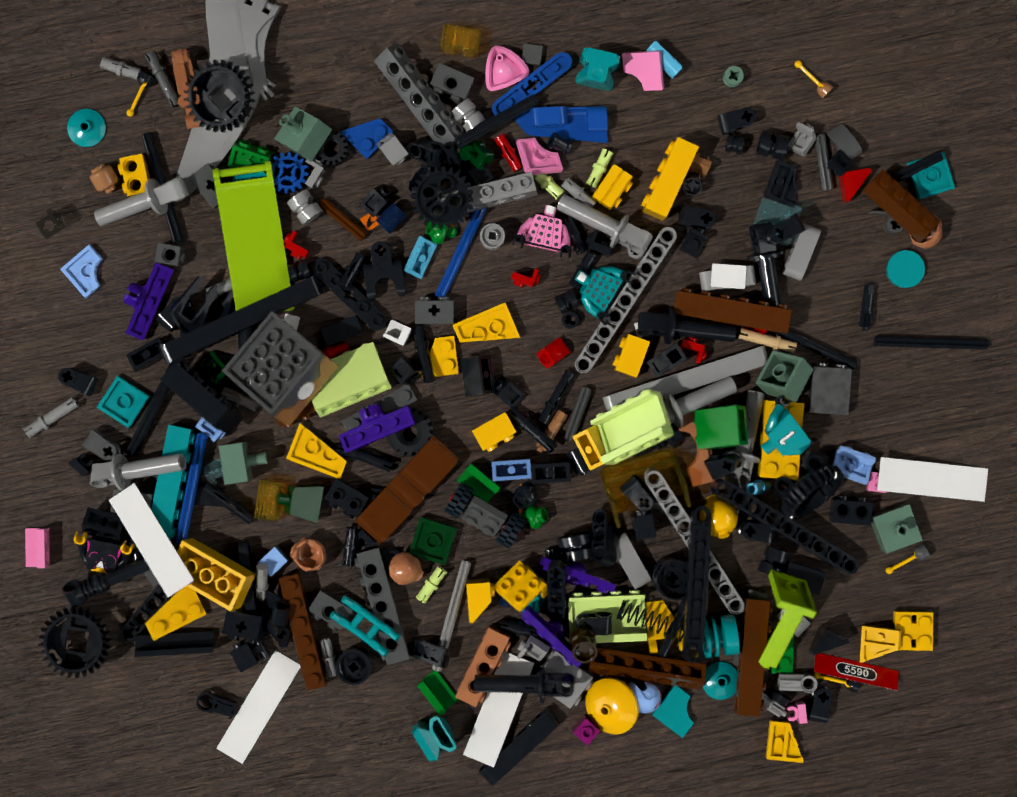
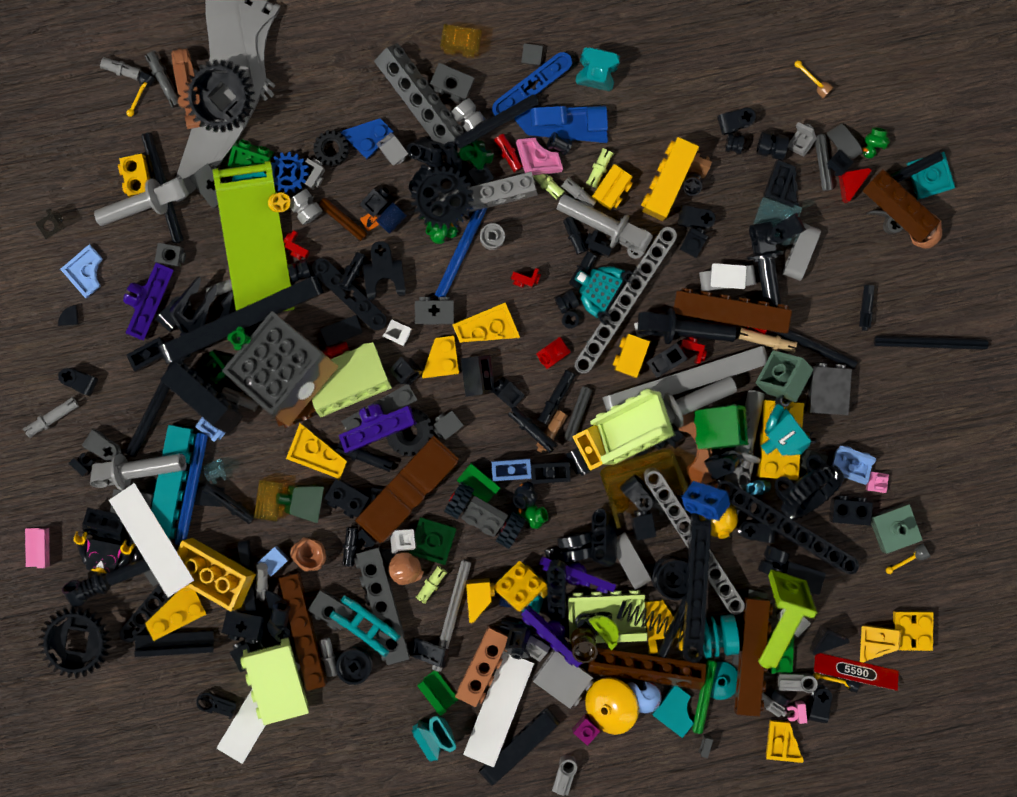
teal dish [67,109,106,147] -> none
medium nougat head [89,163,119,194] -> none
teal tile [96,375,151,428] -> none
sand green brick [218,441,268,485] -> none
sand green brick [274,107,332,162] -> none
white sticker [284,314,300,330] -> none
medium azure brick [403,236,437,279] -> none
black pin [412,325,436,384] -> none
yellow brick [472,412,516,452] -> none
black piece [474,666,576,703] -> none
bright pink hat [485,46,529,91] -> none
bright pink torso [512,205,572,258] -> none
bright pink tile [622,50,664,91] -> none
medium azure brick [646,41,683,79] -> none
sand green wheel [723,66,744,88] -> none
white sticker [877,457,988,502] -> none
teal tile [886,250,925,289] -> none
none -> black tile [58,305,79,326]
none -> green plate [227,327,251,350]
none -> yellowish green panel [240,638,309,725]
none -> yellow wheel [268,193,290,212]
none -> white panel [390,529,415,553]
none -> dark grey brick [434,411,464,440]
none -> black bracket [505,628,530,660]
none -> light grey piece [552,754,577,796]
none -> lime tile [588,616,619,651]
none -> blue brick [682,481,730,521]
none -> green axle [692,659,717,734]
none -> dark grey tile [699,734,713,758]
none -> green animal [861,127,890,159]

